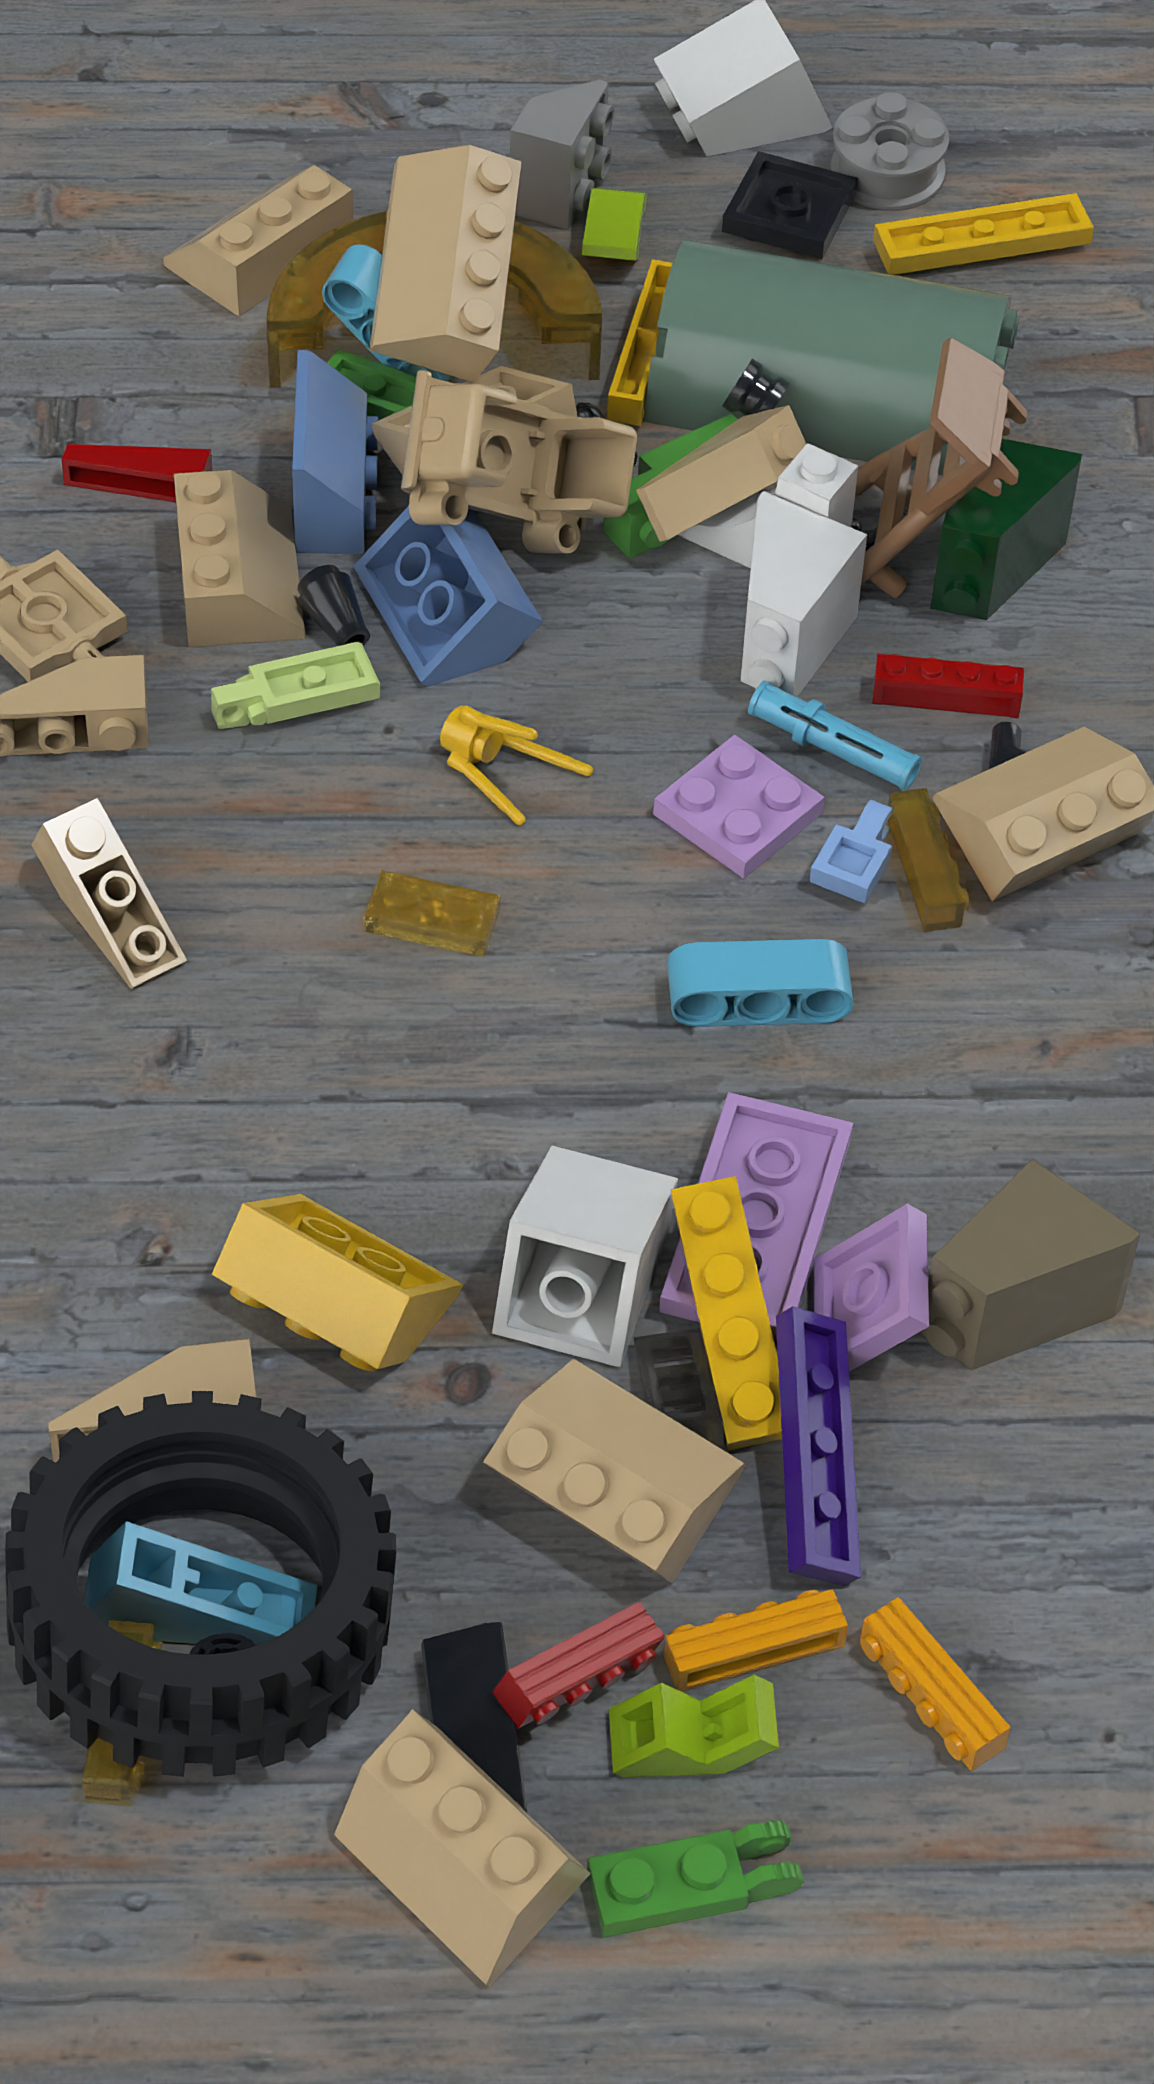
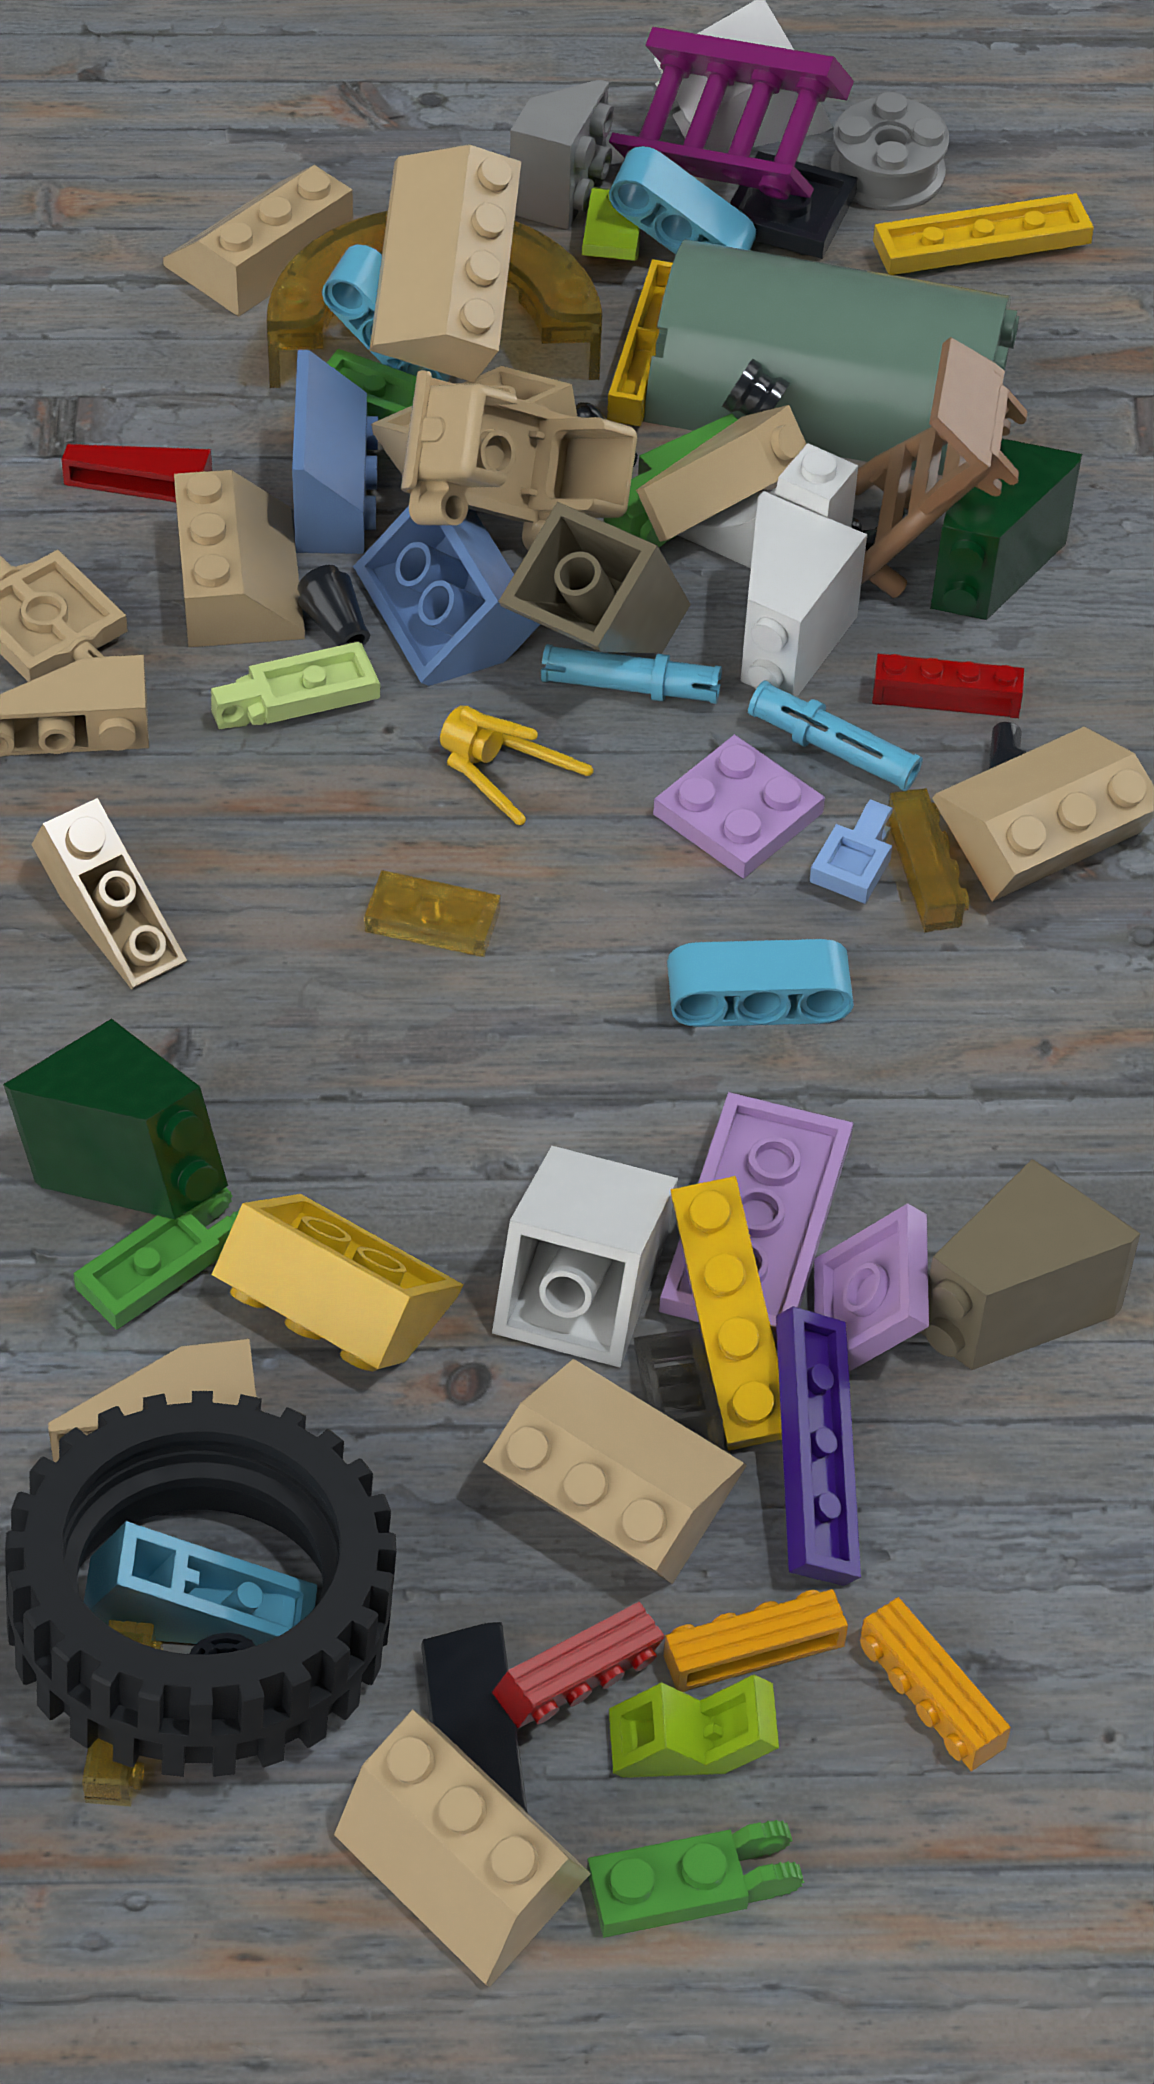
none -> dark green slope [3,1018,228,1220]
none -> bright green hinge [73,1187,240,1330]
none -> dark tan slope [498,502,691,654]
none -> medium azure pin [541,644,722,704]
none -> magenta fence [609,26,854,200]
none -> medium azure beam [609,146,756,254]

